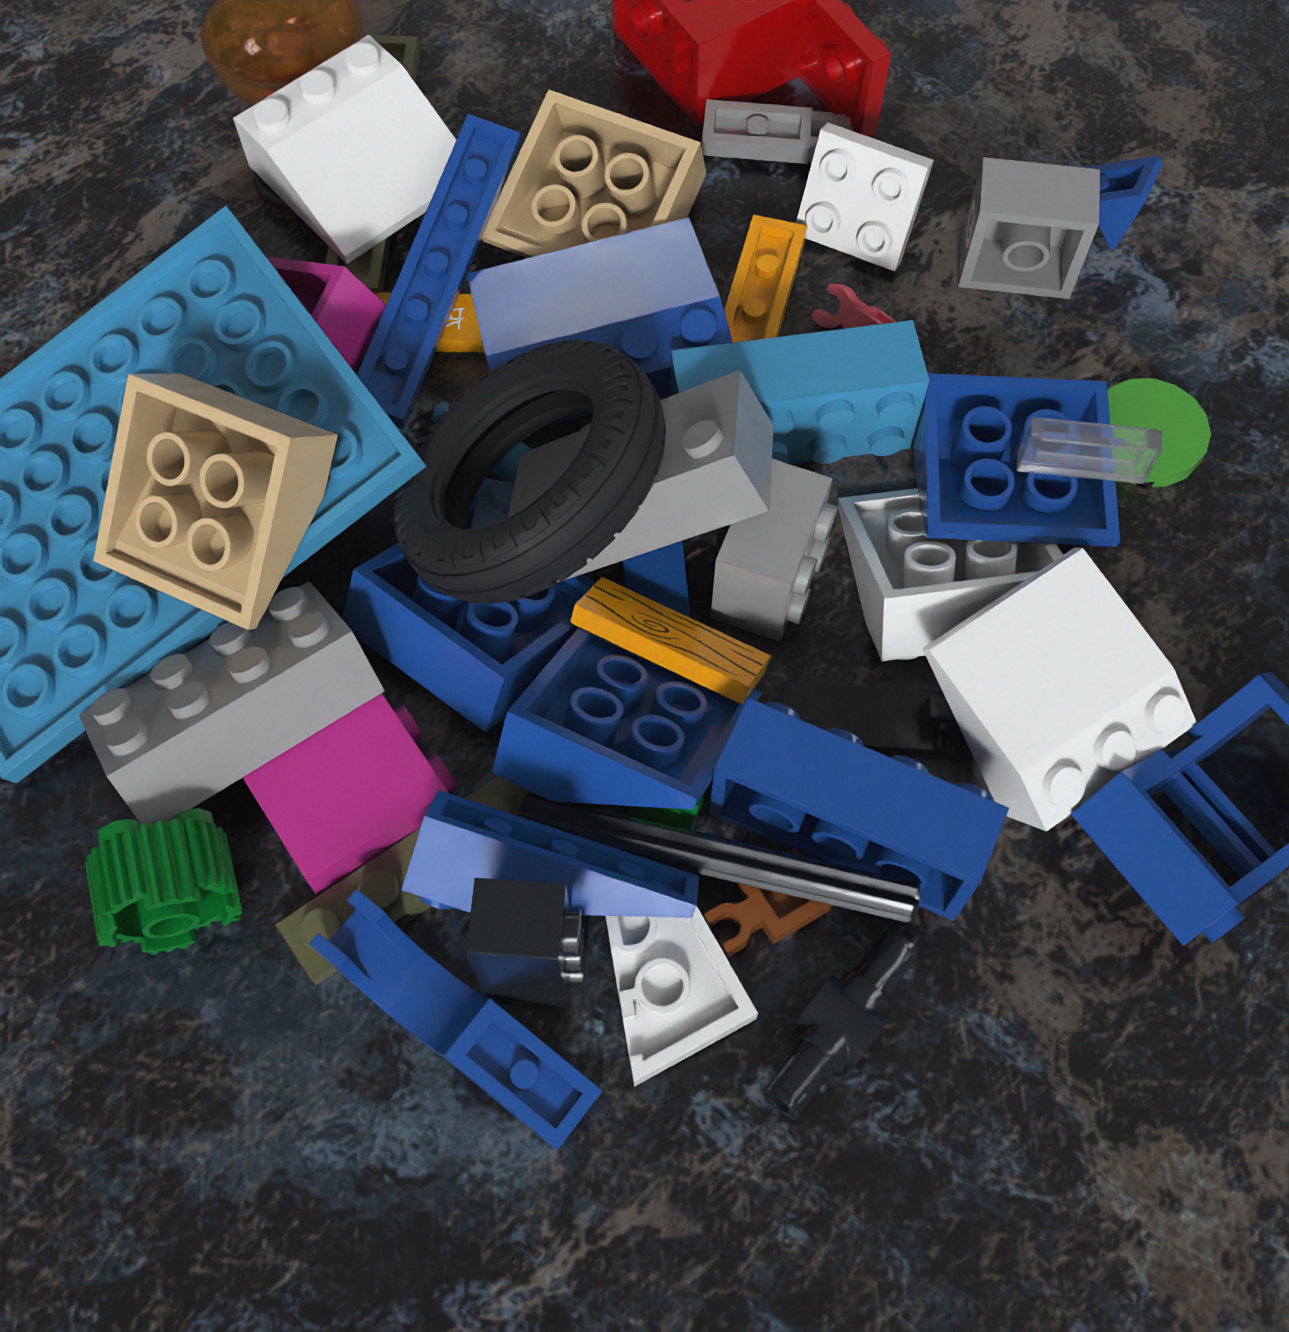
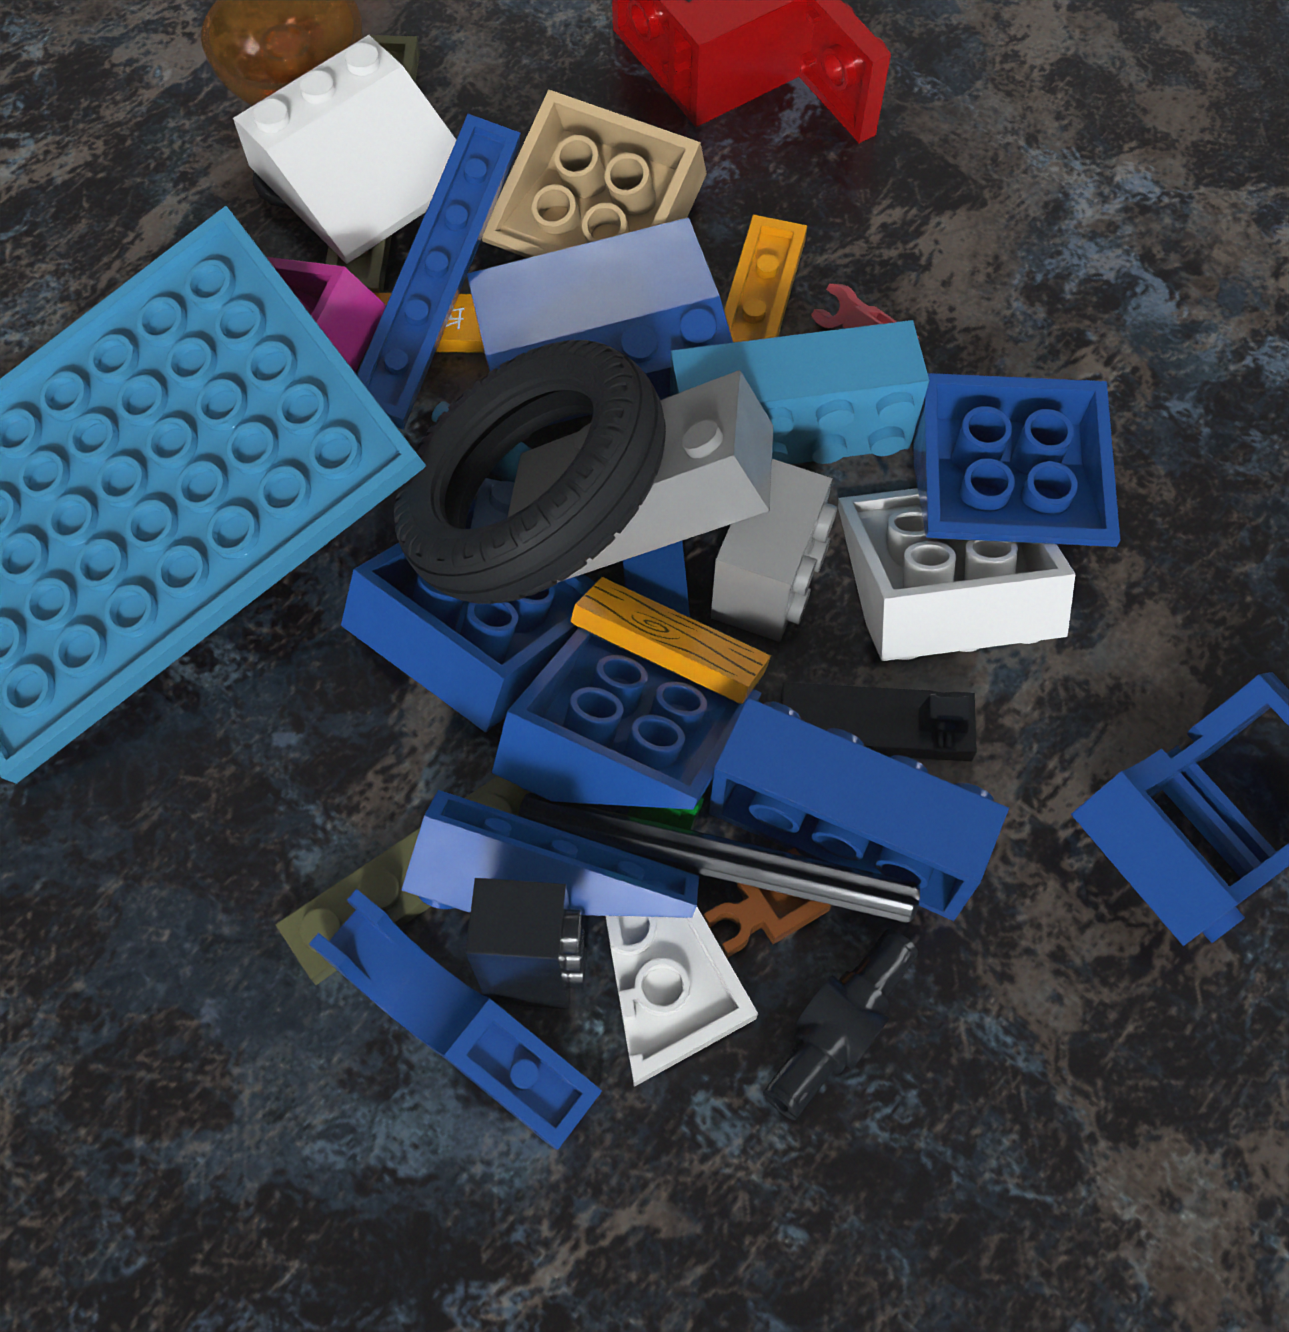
light grey brick [79,581,385,825] -> none
green brick [85,808,242,955] -> none
tan slope [93,374,338,630] -> none
dark pink brick [242,693,457,896] -> none
light grey hinge [701,99,853,164] -> none
white plate [796,122,934,271] -> none
white slope [922,547,1197,831] -> none
light grey brick [958,157,1100,299] -> none
clear tile [1017,417,1162,484] -> none
blue slope [1084,155,1163,250] -> none
bright green tile [1108,378,1211,487] -> none

